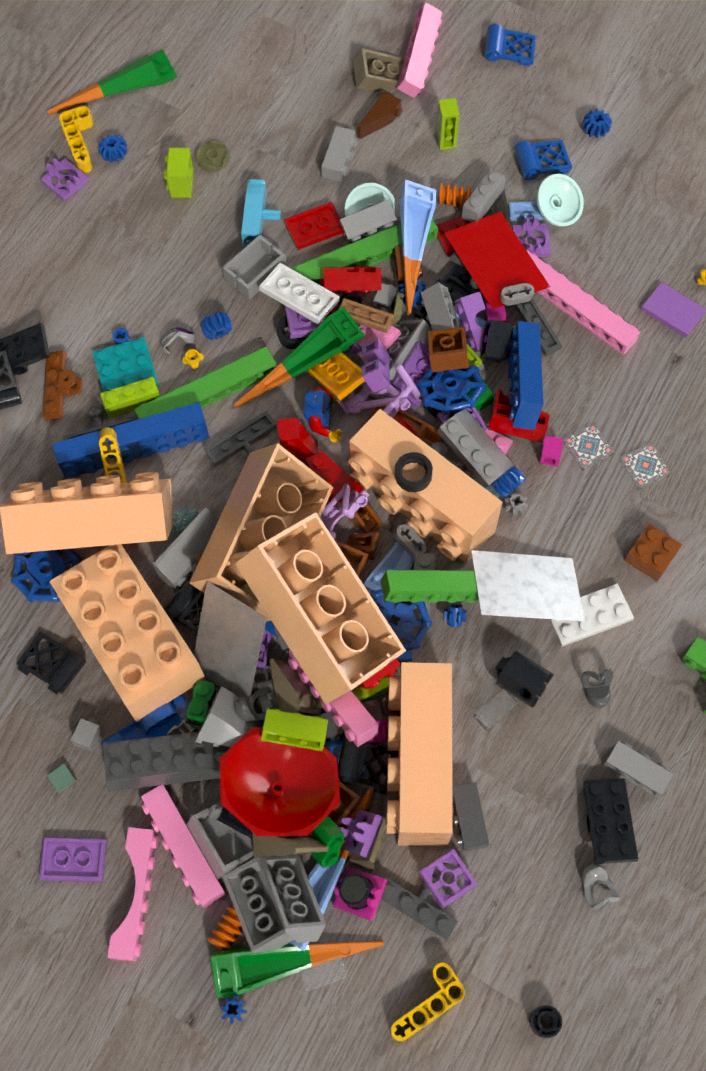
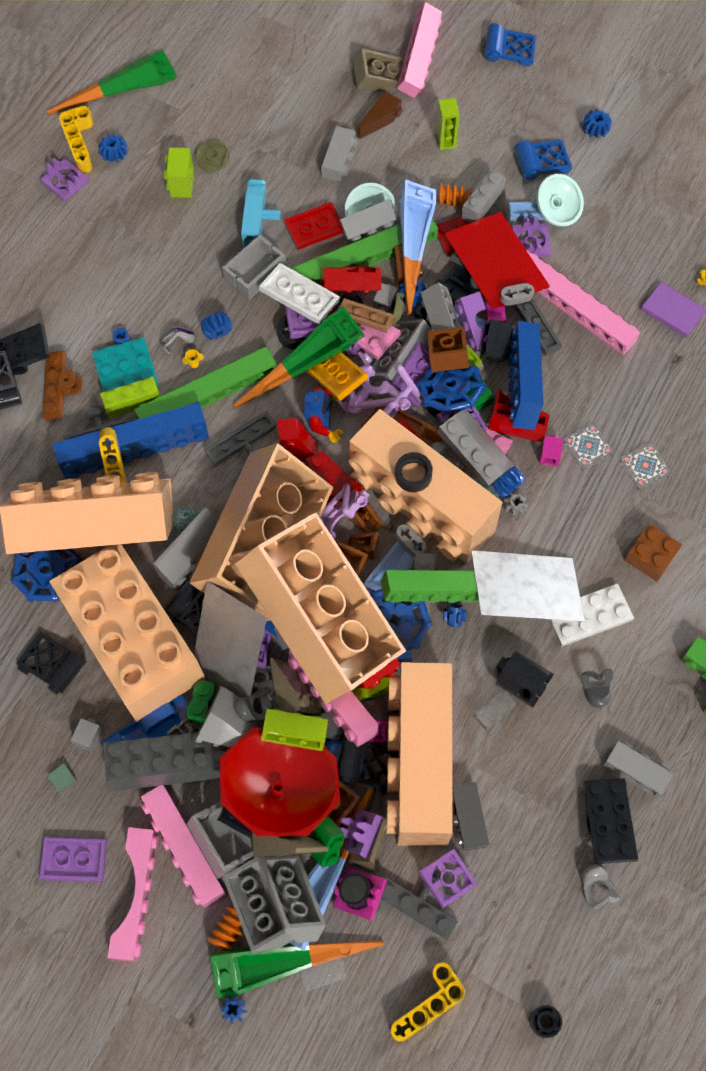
medium lavender arch [362,338,390,393] -> none

